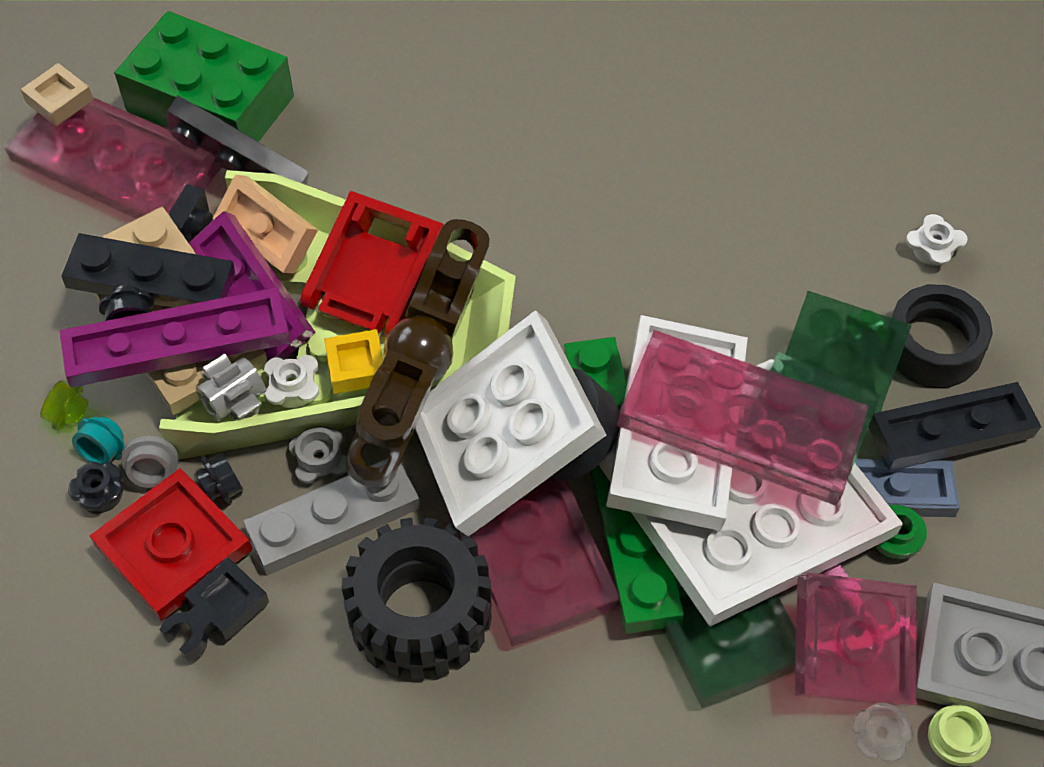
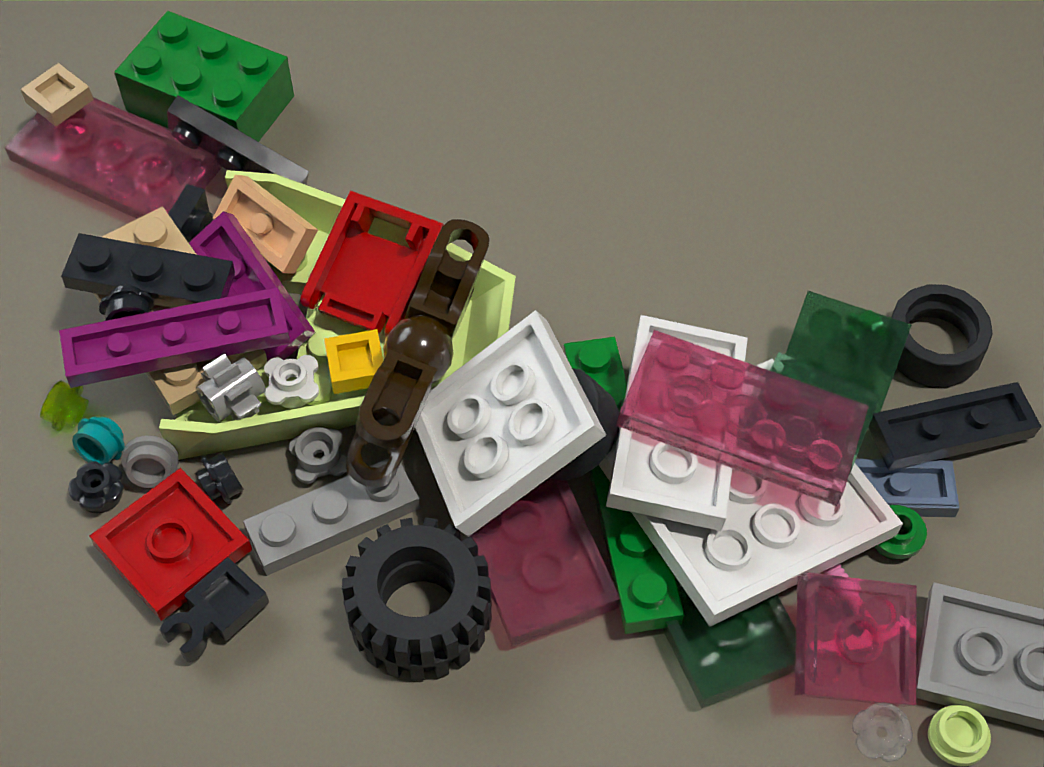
white plate [906,214,968,266] -> none

